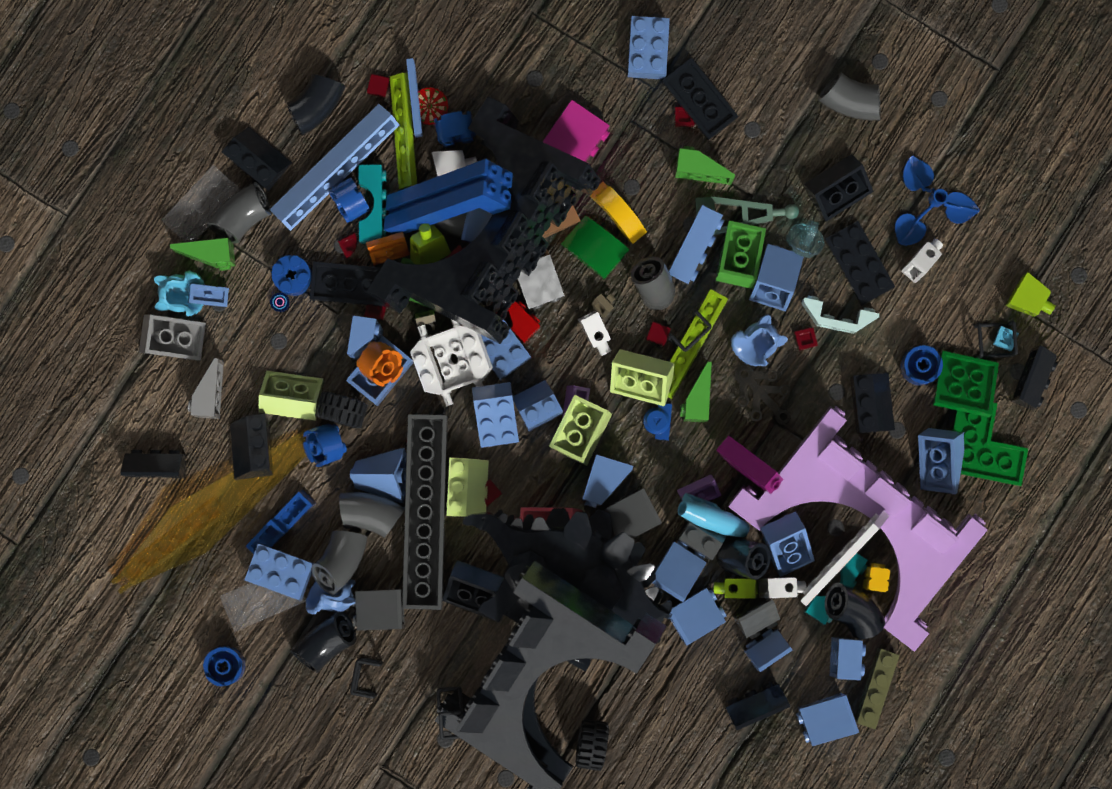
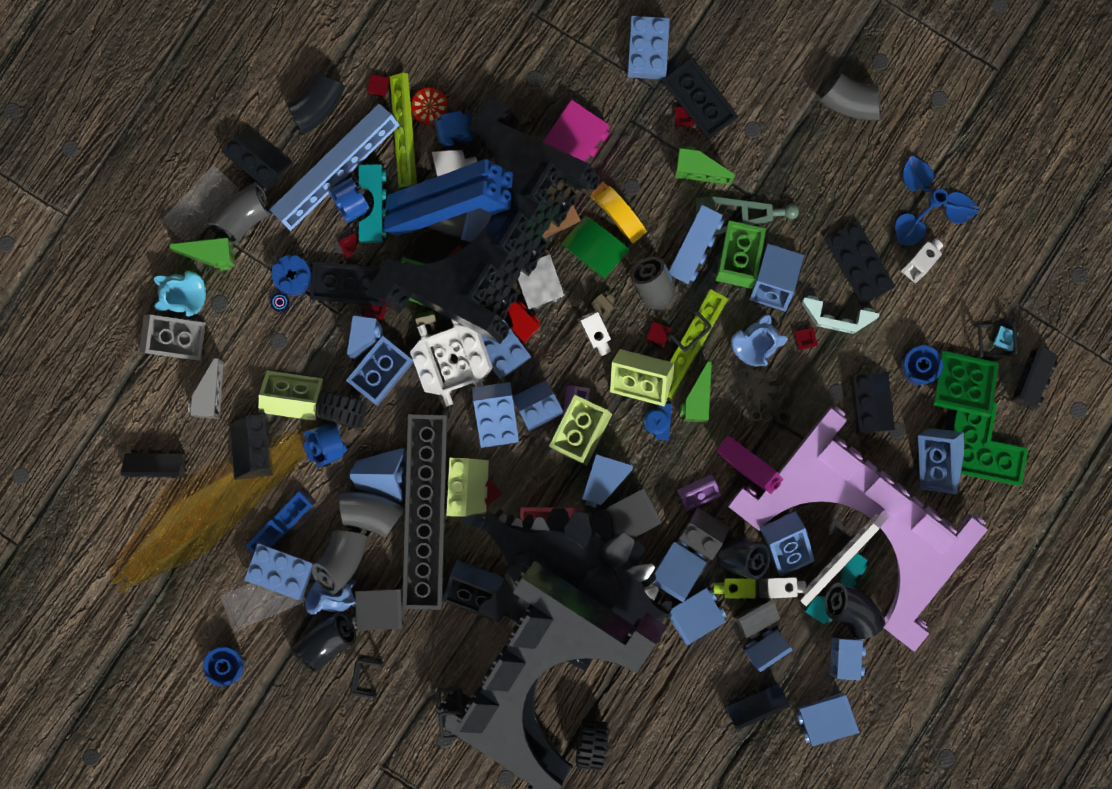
medium blue plate [188,284,229,307] -> none
orange brick [357,341,403,387] -> none
orange plate [366,232,410,266] -> none
medium blue tile [406,58,423,138] -> none
lime torso [410,223,451,265] -> none
medium azure plate [678,493,750,538] -> none
clear light blue tile [786,220,825,258] -> none
black slope [804,154,874,222] -> none
olive brick [855,648,900,730] -> none
yellow brick [863,563,890,592] -> none
lime torso [1005,272,1056,317] -> none

